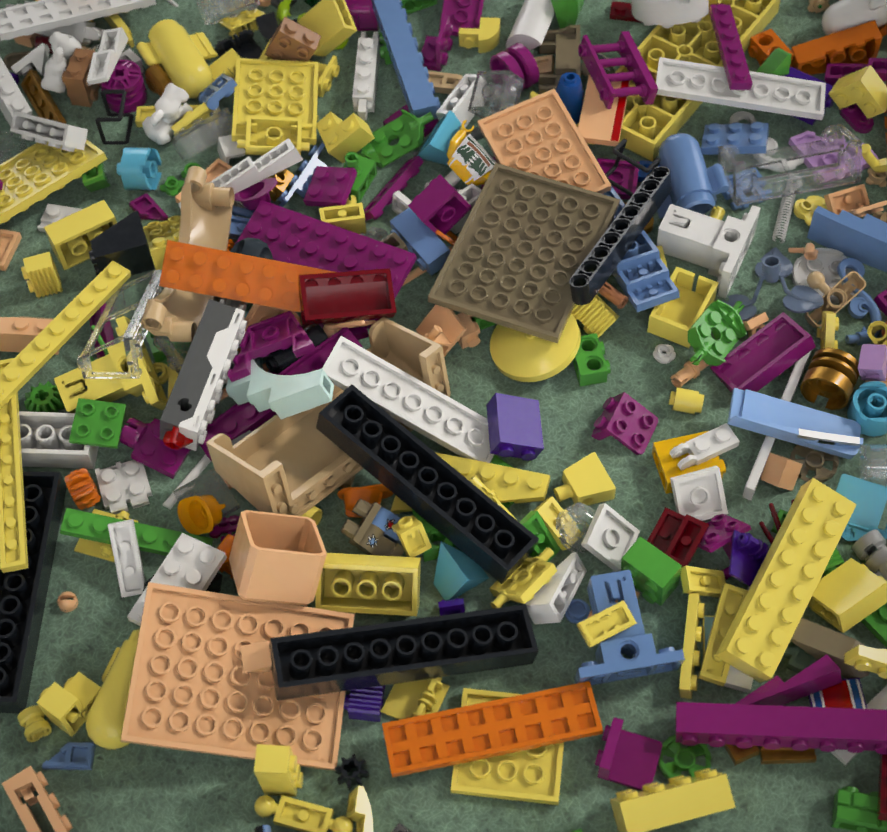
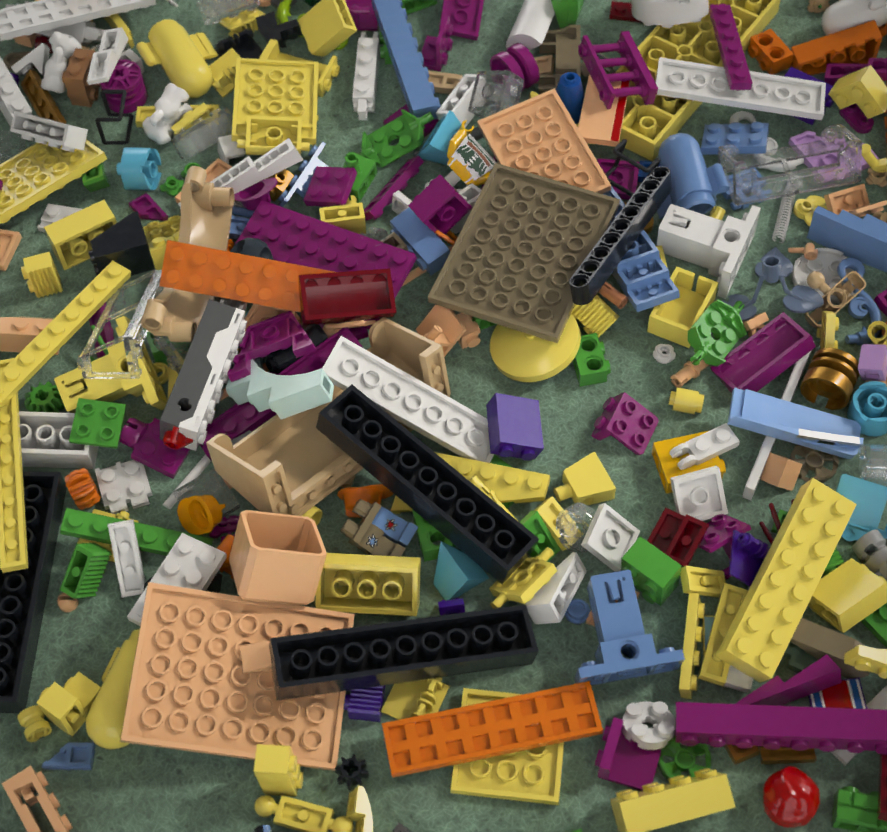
pearl gold piece [145,64,173,96] -> none
medium blue plate [198,73,238,110] -> none
medium nougat brick [265,17,321,61] -> none
light yellow brick [317,112,374,163] -> none
light yellow bracket [392,515,432,557] -> none
light yellow brick [459,17,500,53] -> none
light yellow plate [577,600,637,648] -> none
bright green slope [756,48,792,76] -> none
none -> bright green brick [60,542,111,599]
none -> white plate [622,701,676,750]
none -> red piece [763,766,820,828]

